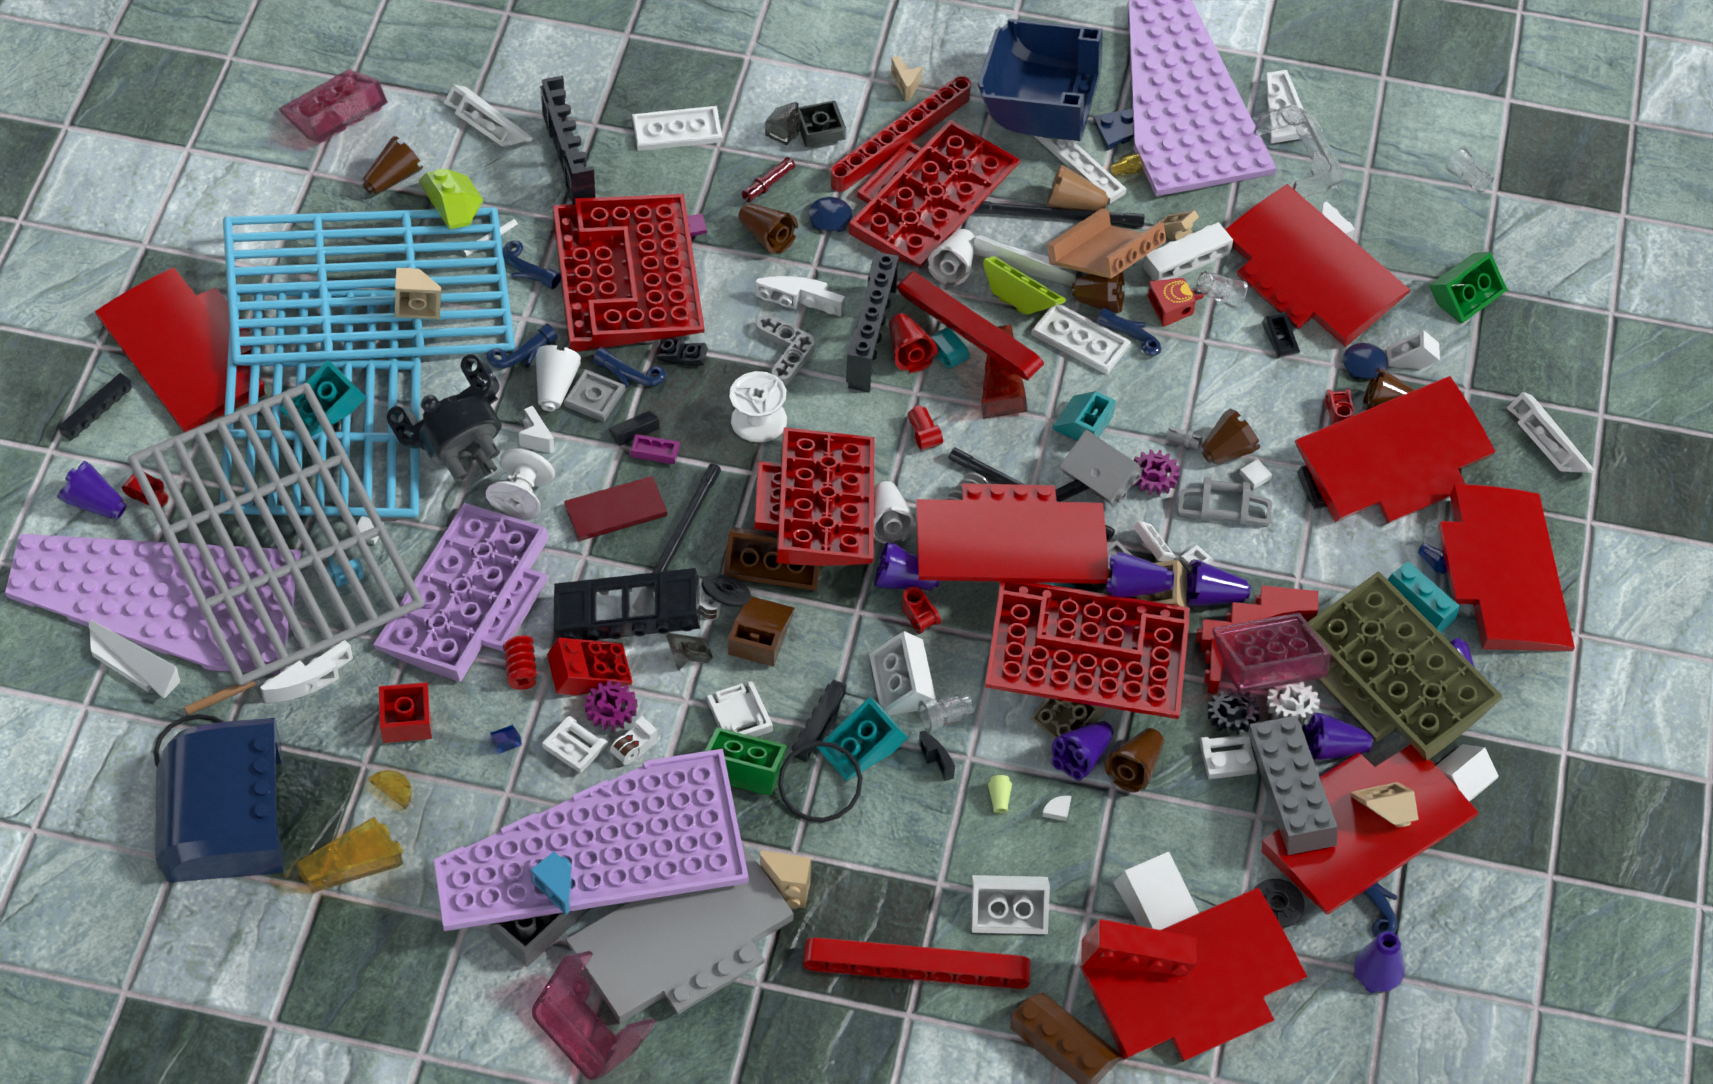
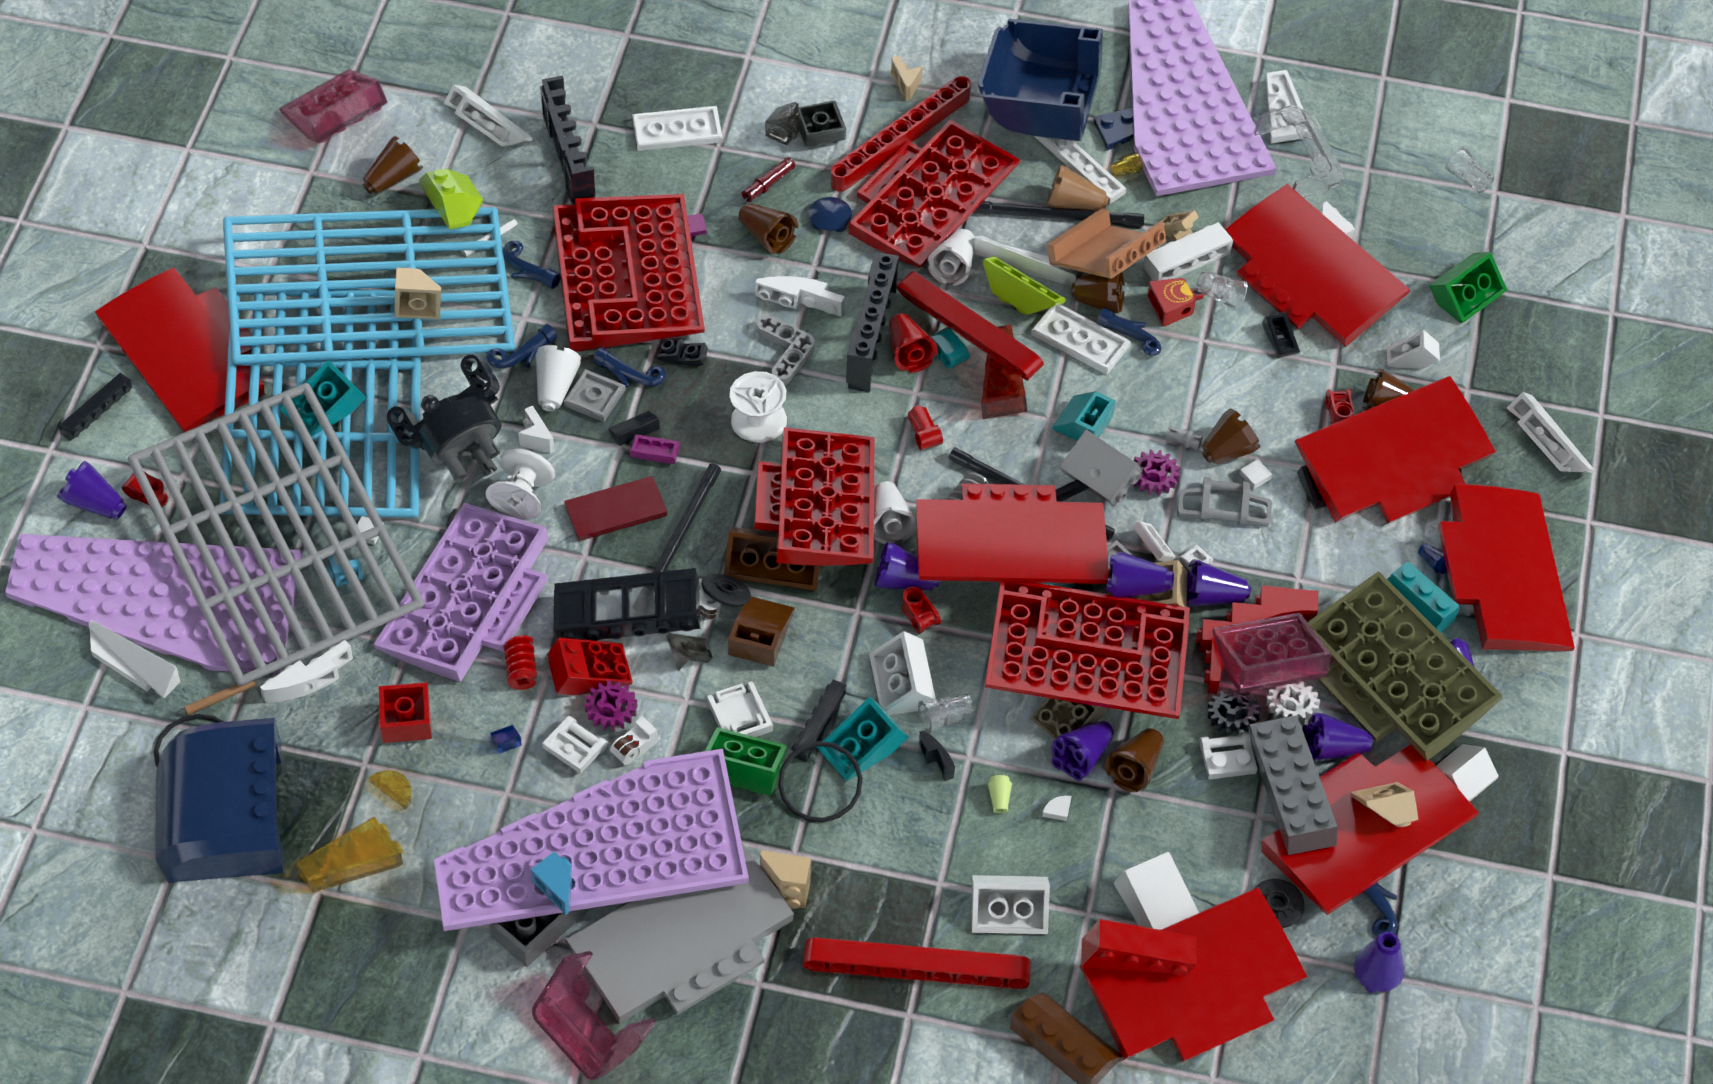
dark blue dish [1343,343,1388,379] -> none

